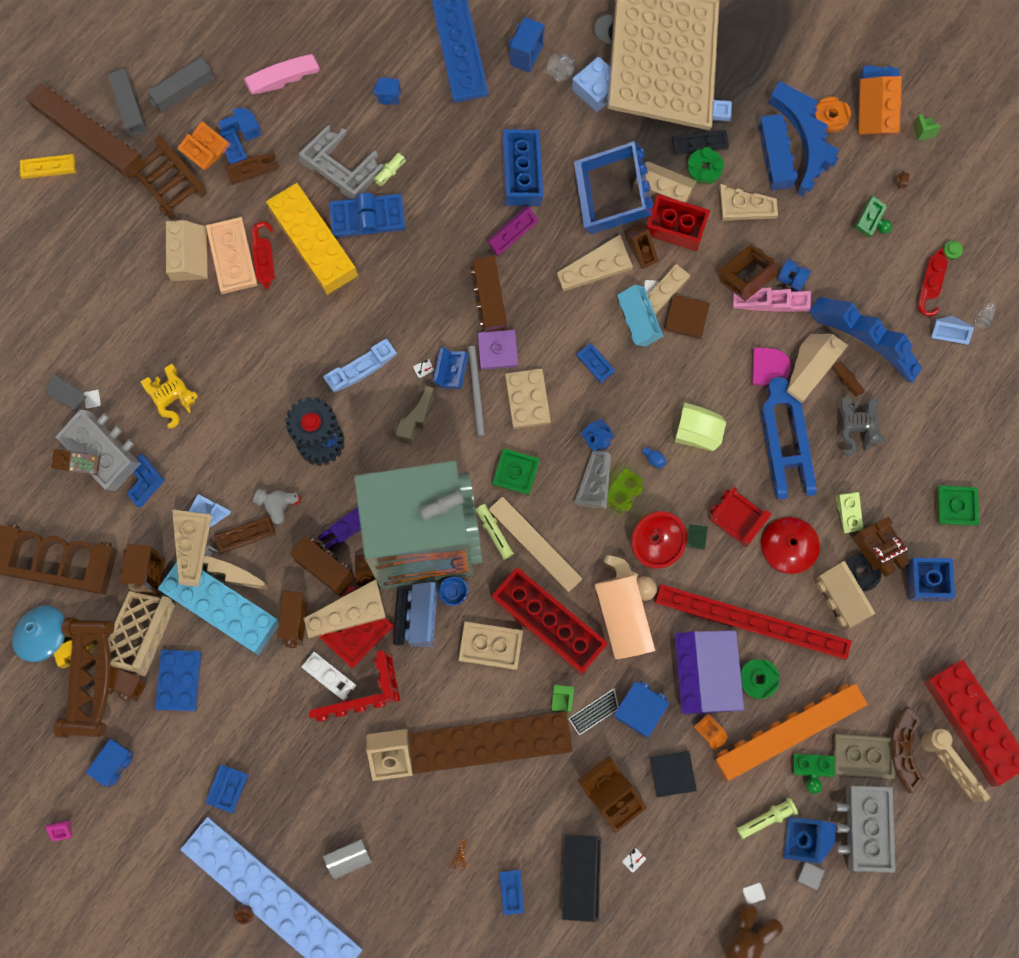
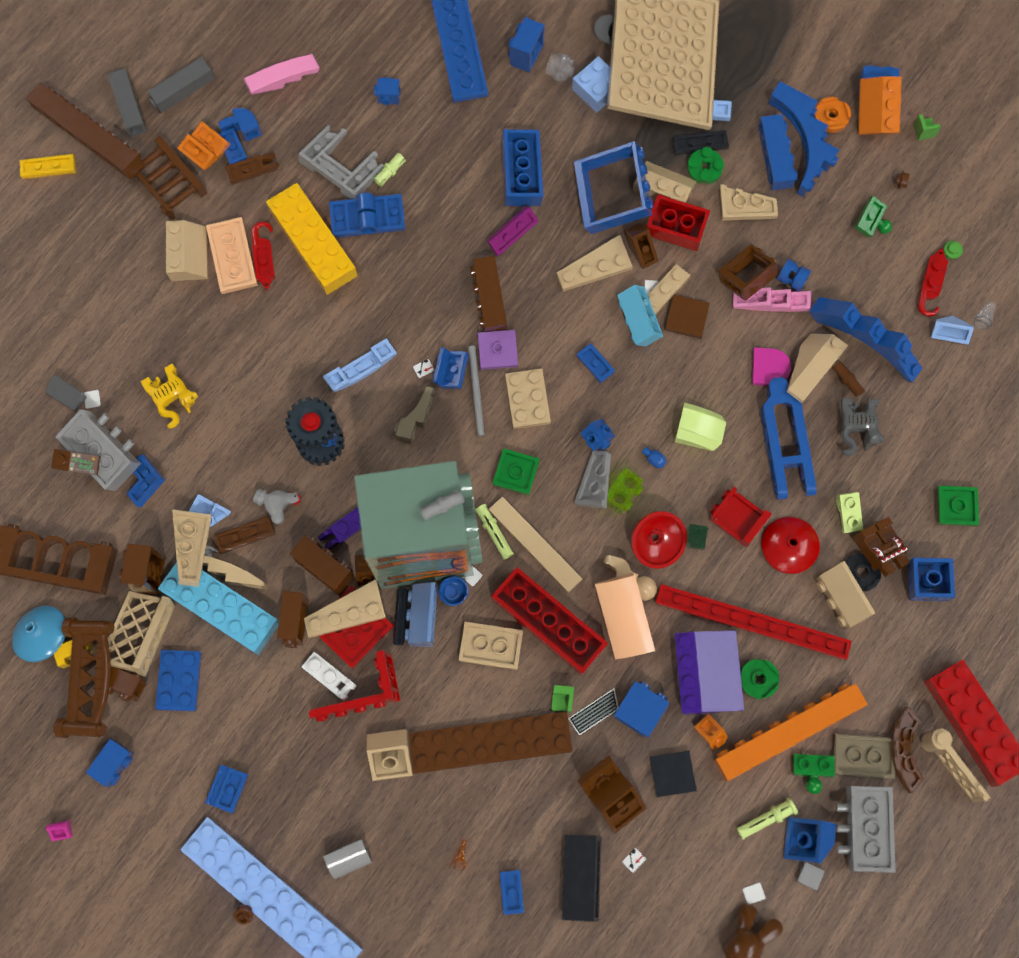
none -> white sticker [462,566,483,586]

